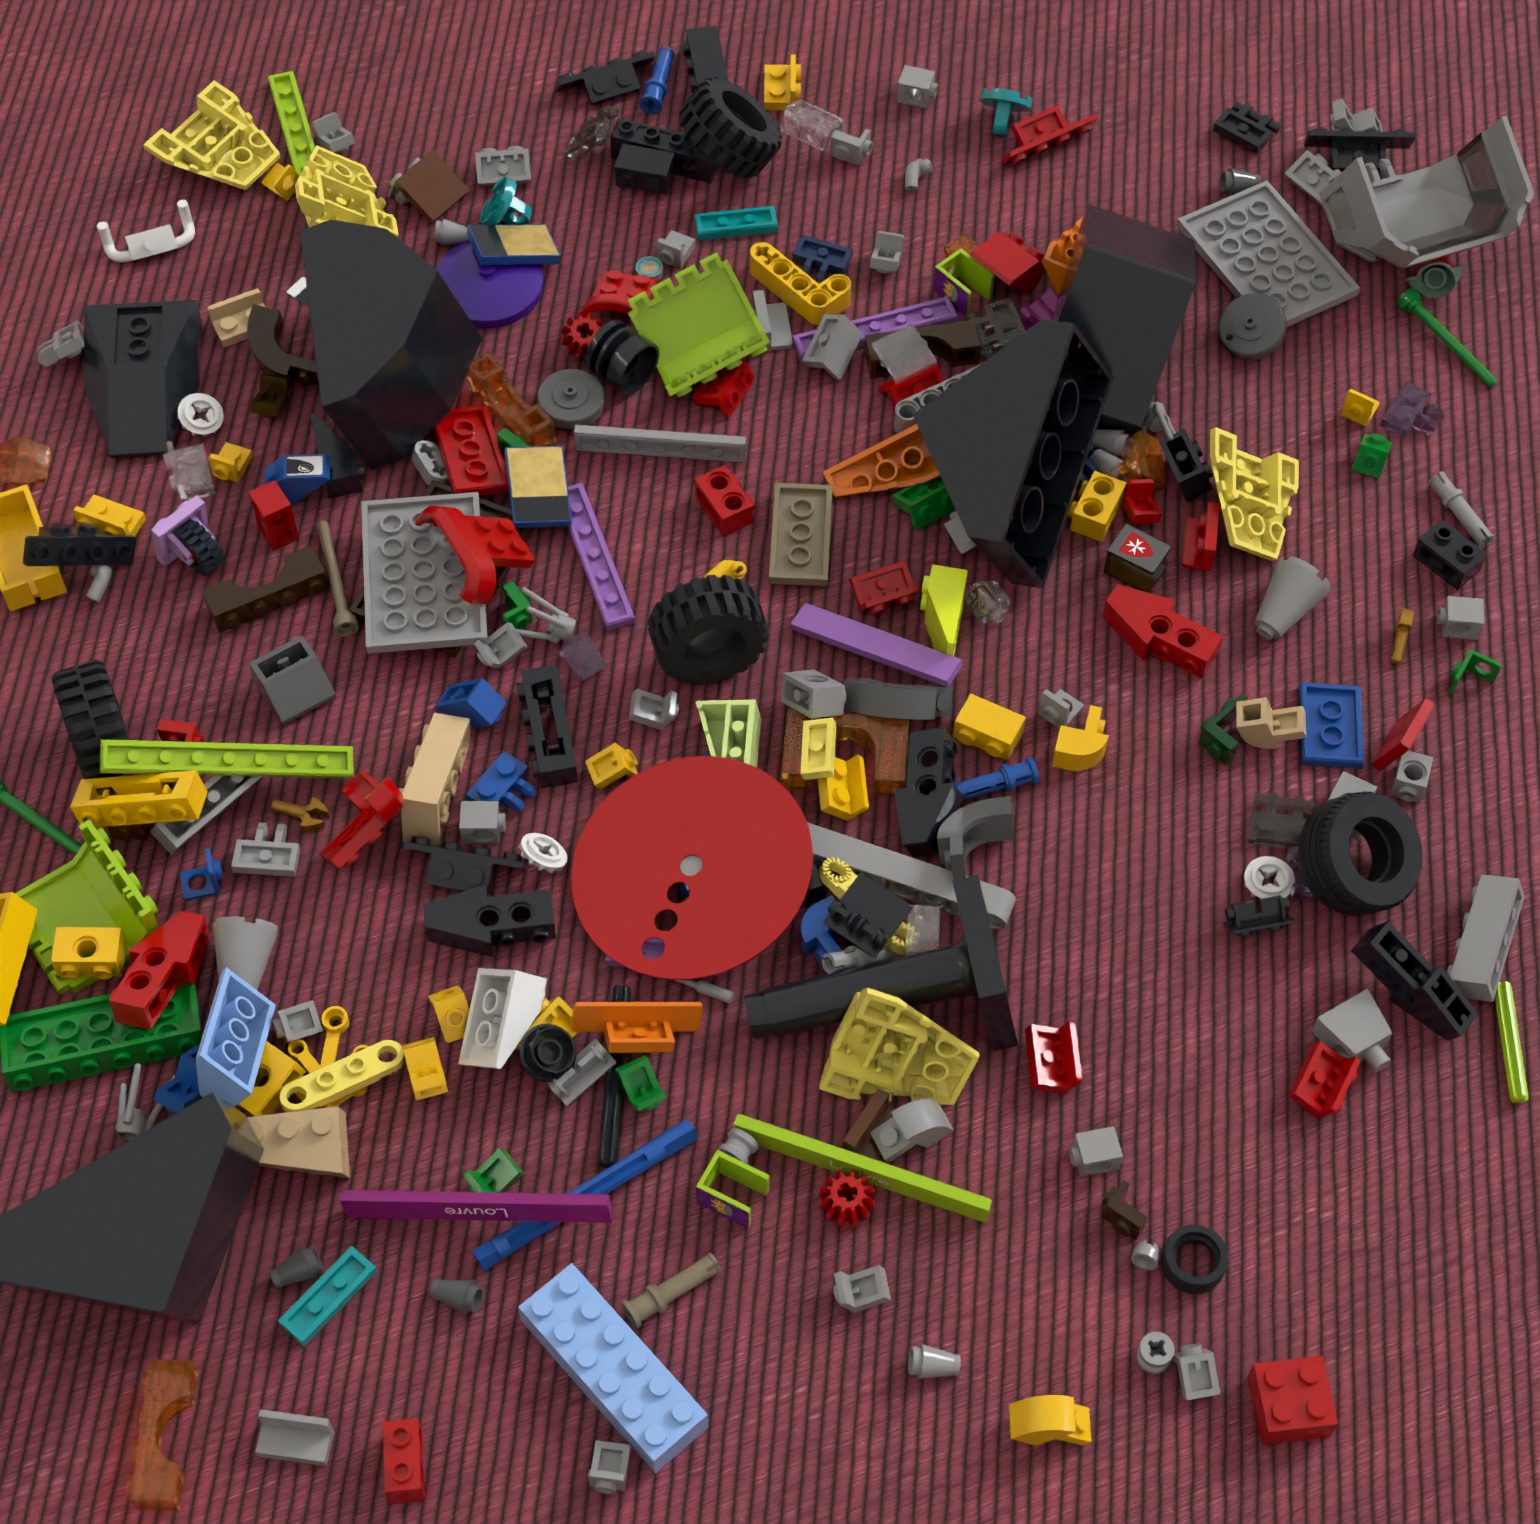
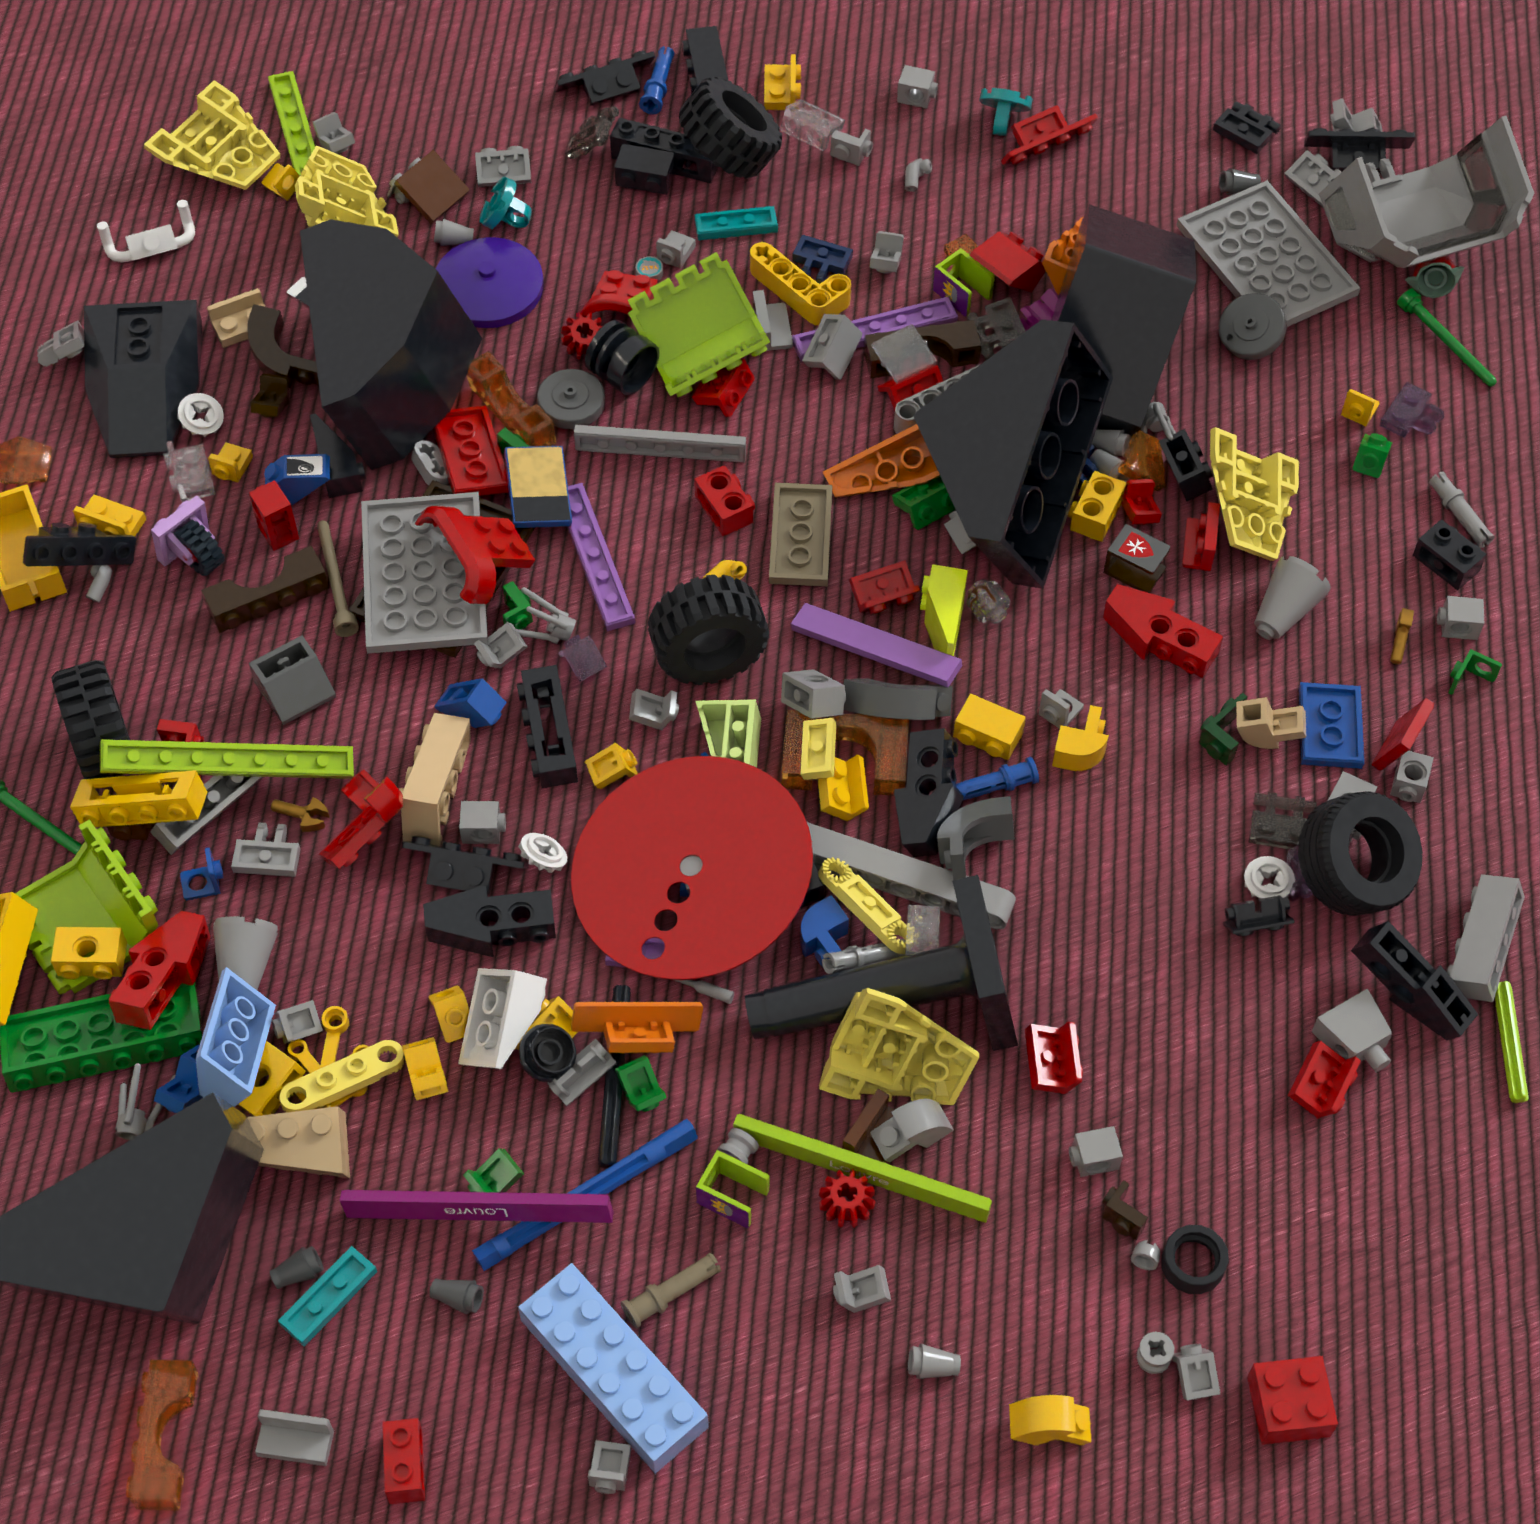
blue hinge [466,751,537,813] -> none
tile [467,224,561,265] -> none
black hinge [823,872,913,958] -> none

